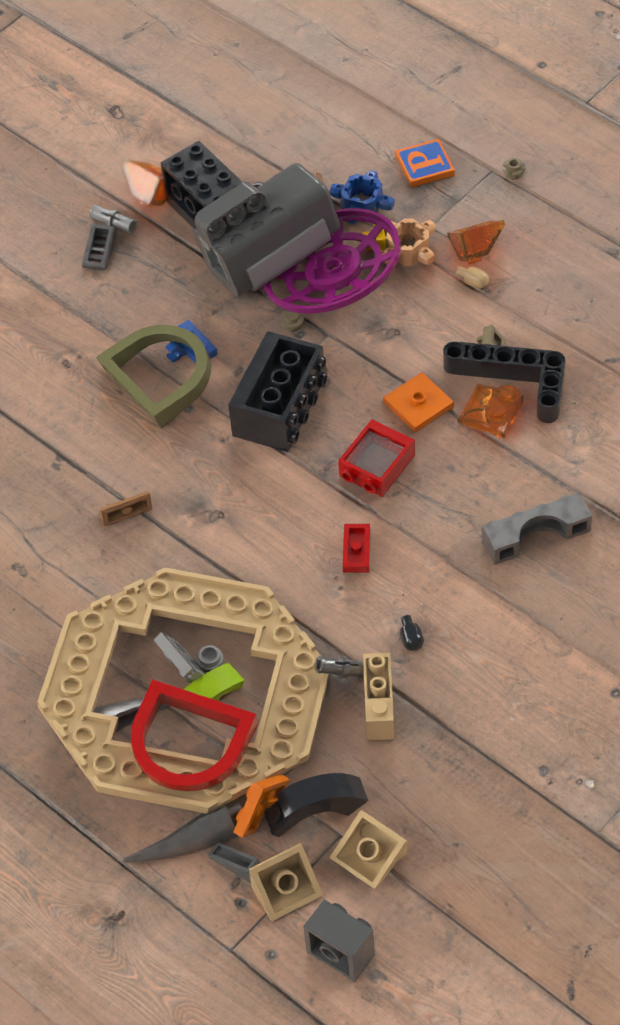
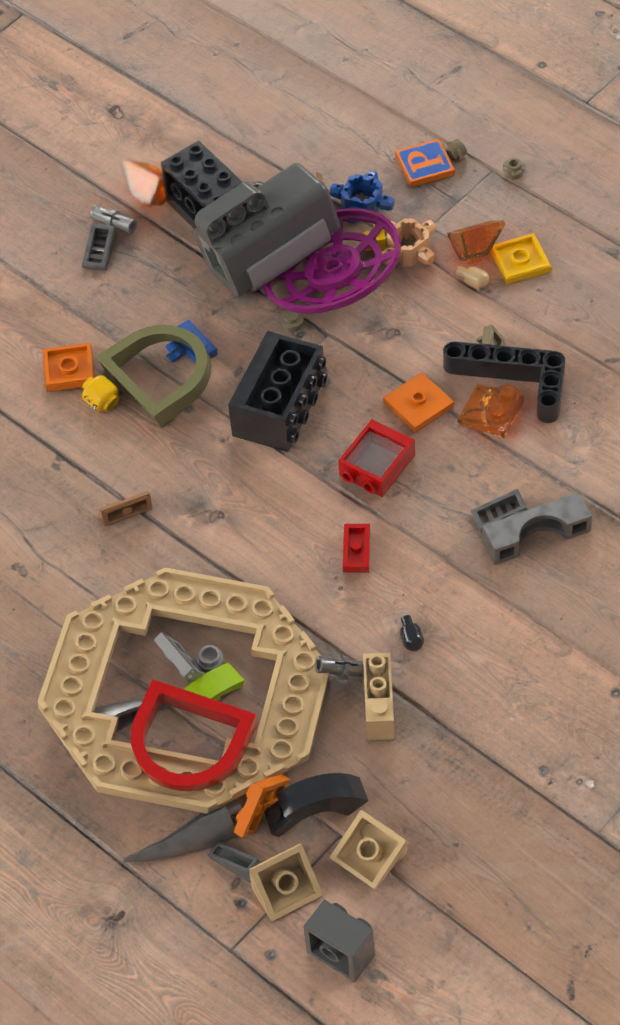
none -> orange plate [42,343,95,392]
none -> yellow head [82,375,119,412]
none -> dark tan plate [446,139,467,161]
none -> flat silver slope [471,489,528,533]
none -> yellow tile [489,233,552,285]

